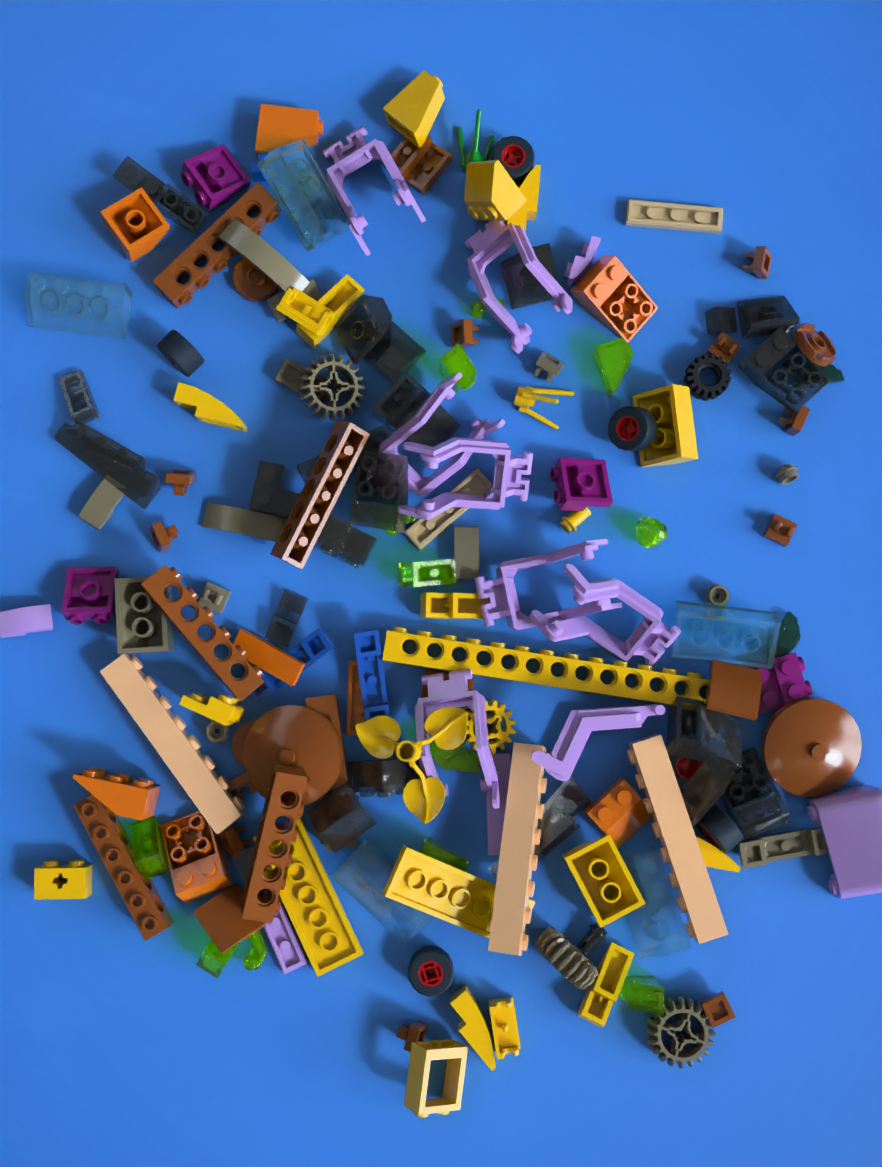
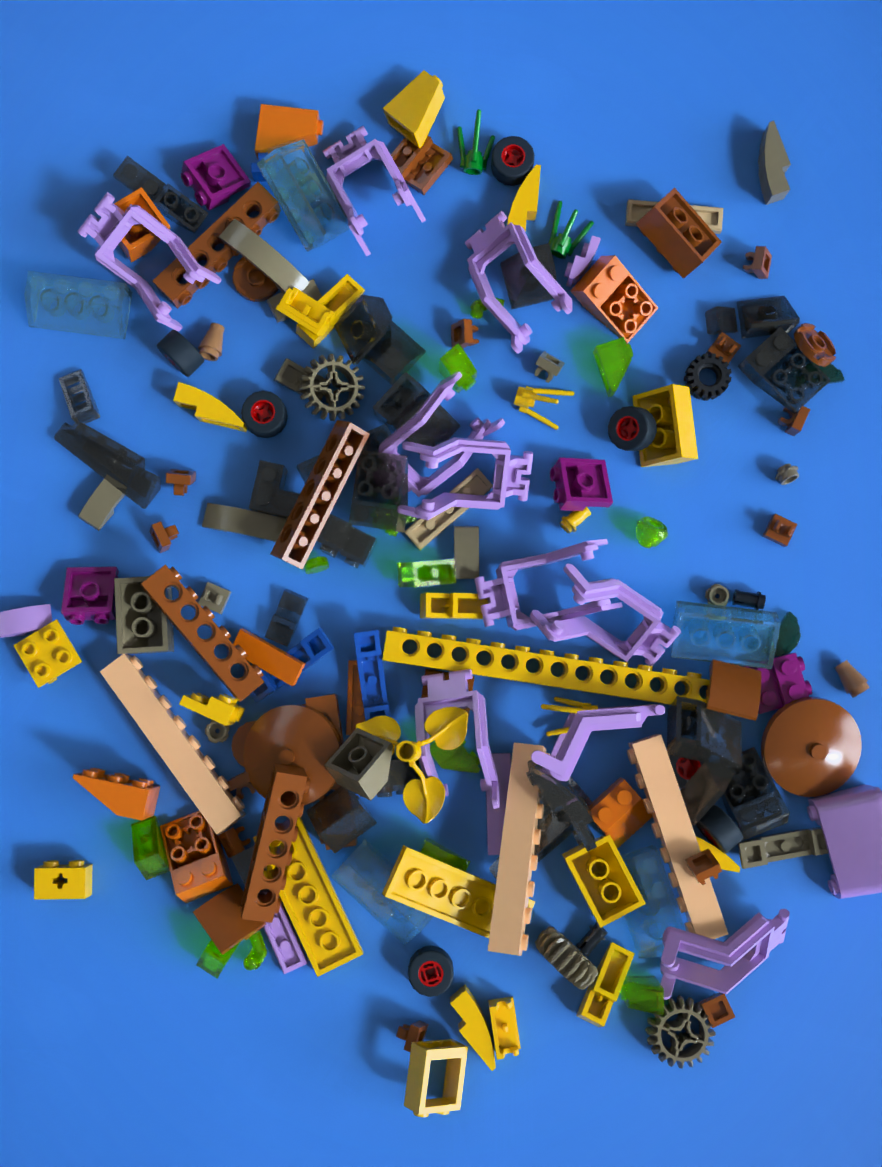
dark orange brick [73,794,174,941] -> none
yellow slope [464,160,527,221] -> none
yellow gear [465,699,516,754] -> none
none -> yellow hinge [13,619,82,688]
none -> lavender piece [77,192,222,332]
none -> medium nougat cone [198,323,225,361]
none -> black wheel [241,391,288,438]
none -> clear neon green tile [304,557,329,574]
none -> dark tan slope [324,728,393,801]
none -> clear smoke slope [526,760,597,851]
none -> yellow plant [540,697,598,736]
none -> green plant [547,201,594,259]
none -> dark orange slope [636,188,722,279]
none -> lavender piece [659,909,790,1000]
none -> dark orange tile [685,848,722,885]
none -> black pin [732,589,766,611]
none -> dark tan slope [758,121,791,205]
none -> medium nougat cone [835,660,870,698]

